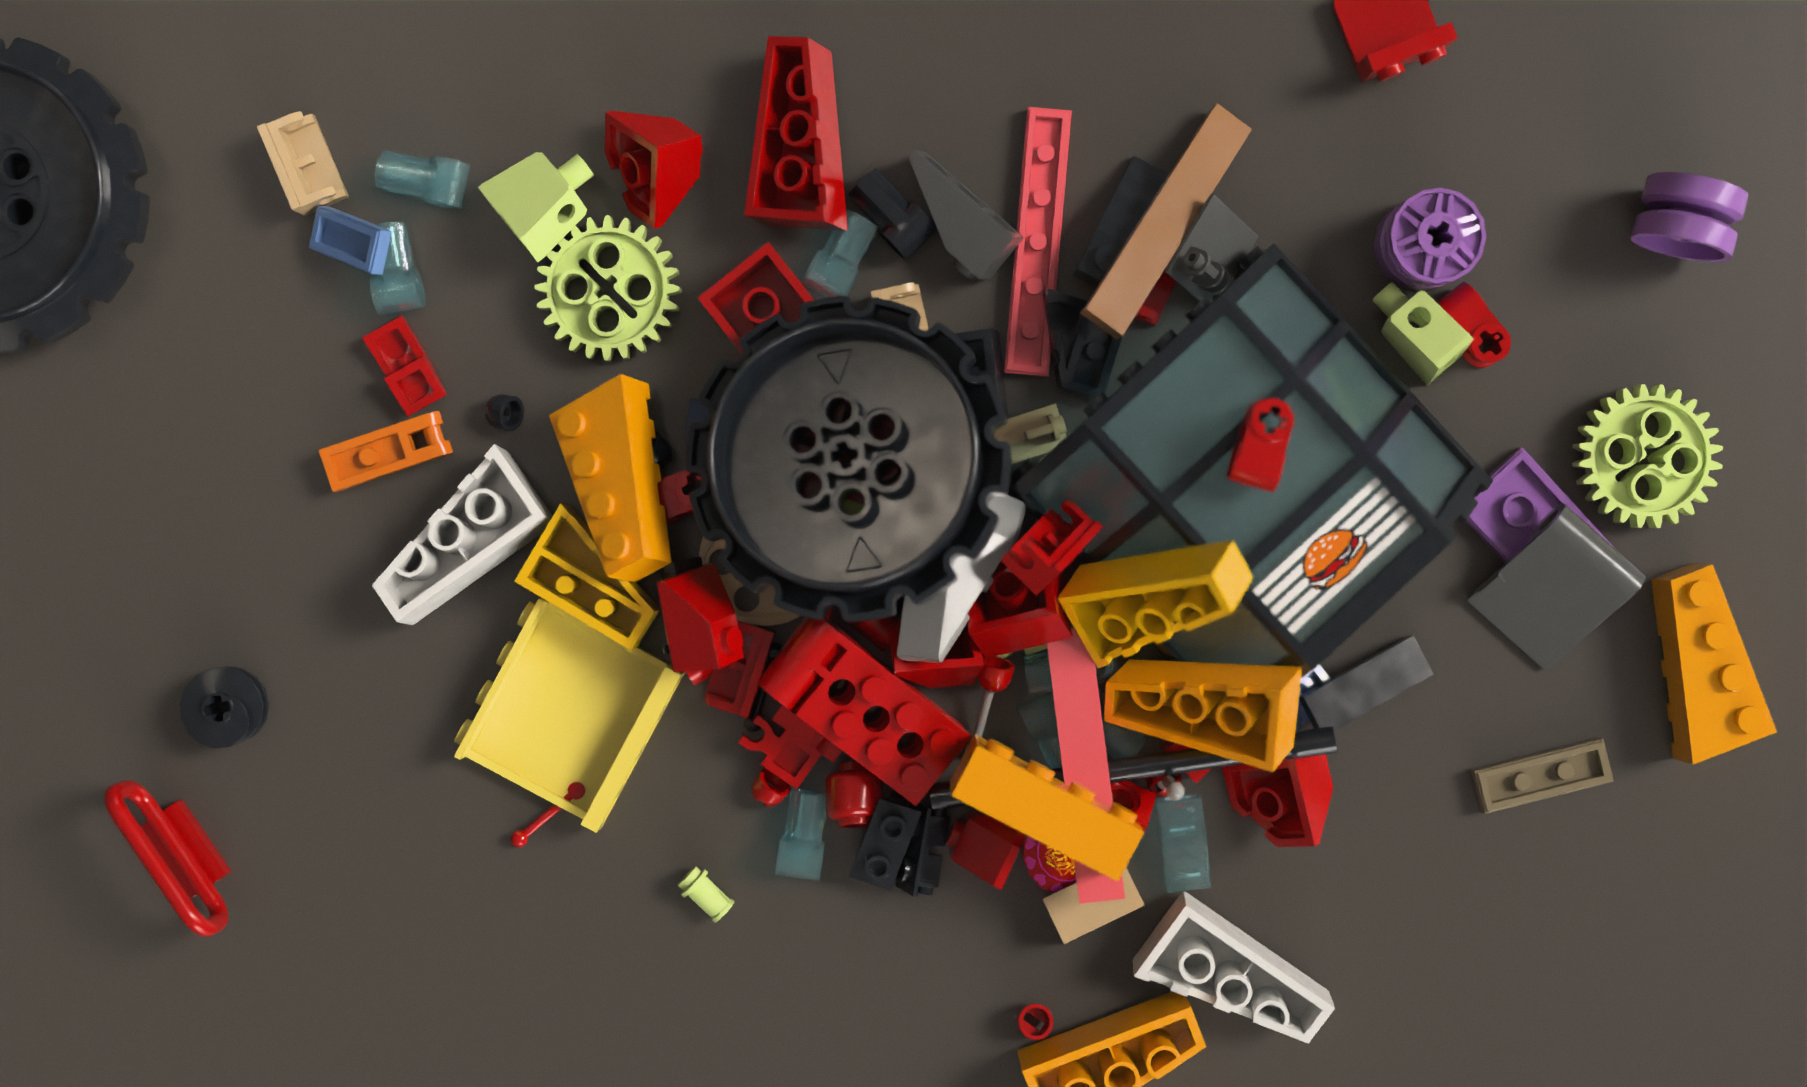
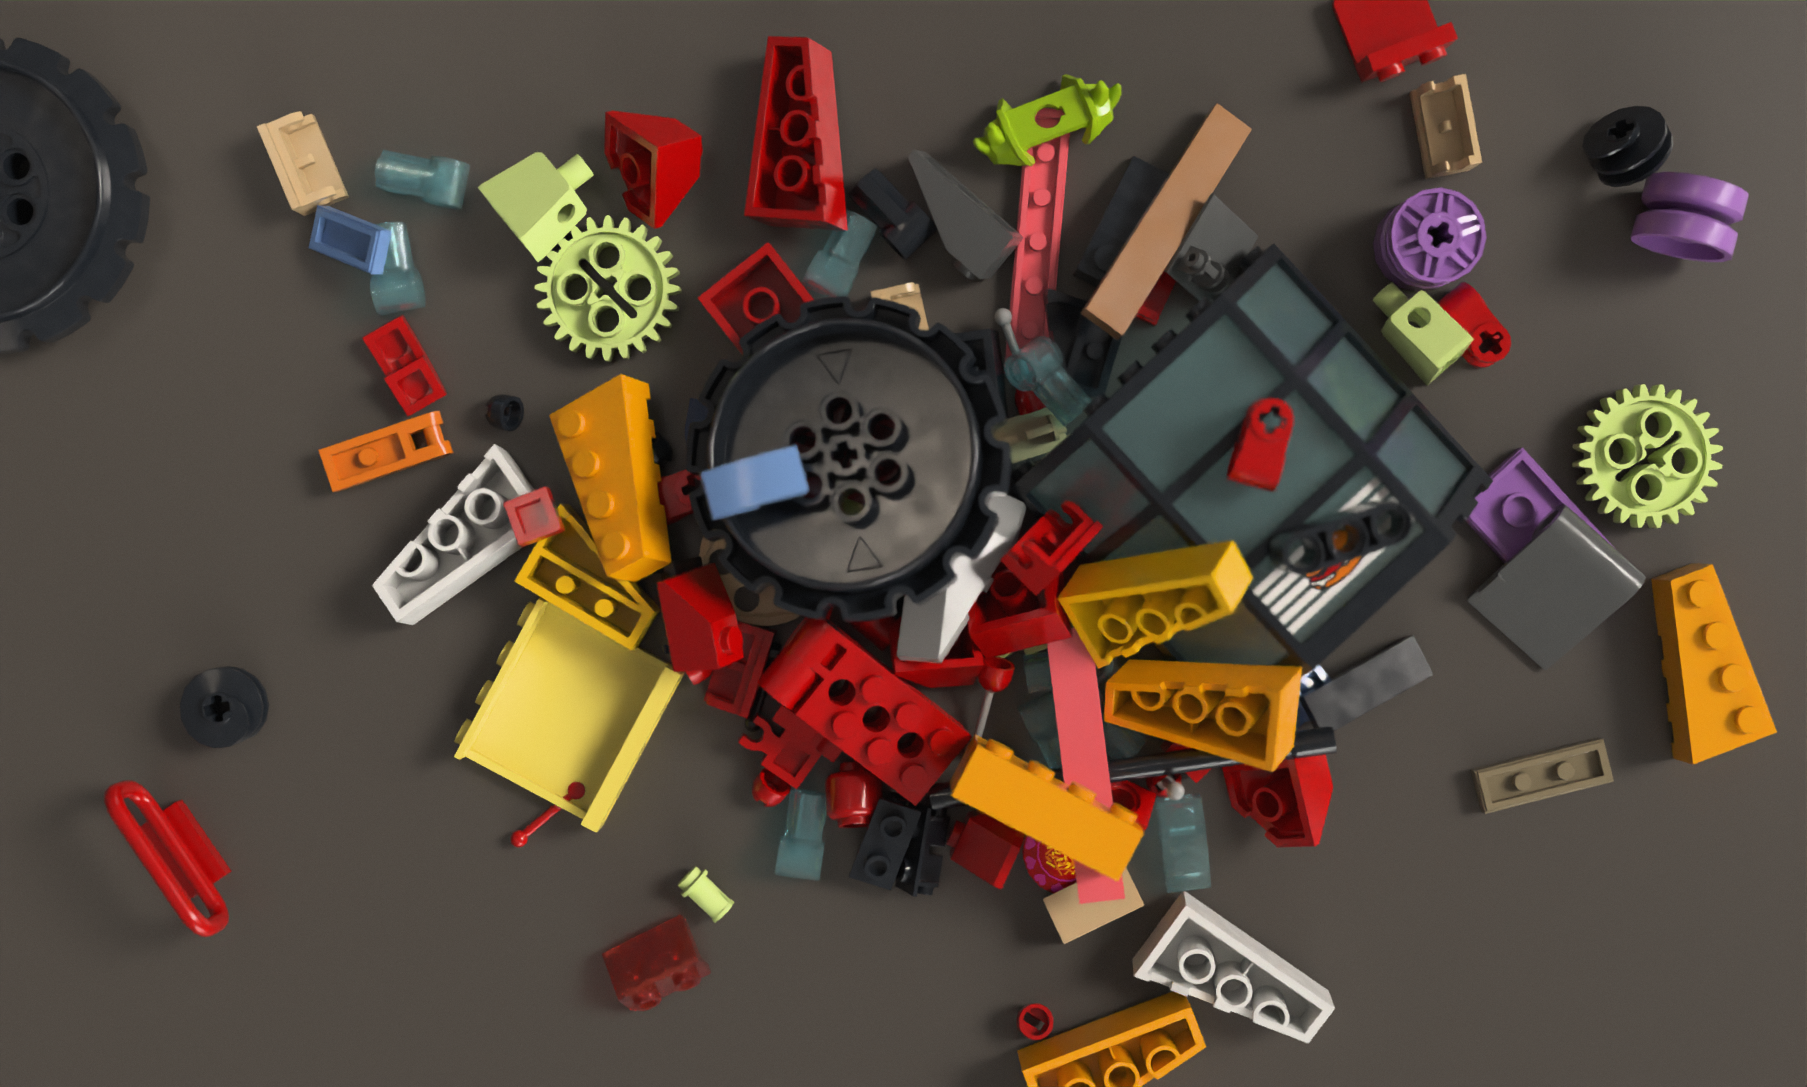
none -> plate [503,486,565,547]
none -> clear red bracket [602,914,711,1011]
none -> medium blue slope [700,446,809,520]
none -> lime piece [973,74,1121,166]
none -> hinge [994,308,1053,415]
none -> clear light blue piece [1004,336,1092,427]
none -> black beam [1268,500,1413,575]
none -> tan hinge [1409,74,1482,179]
none -> black piece [1582,106,1673,187]

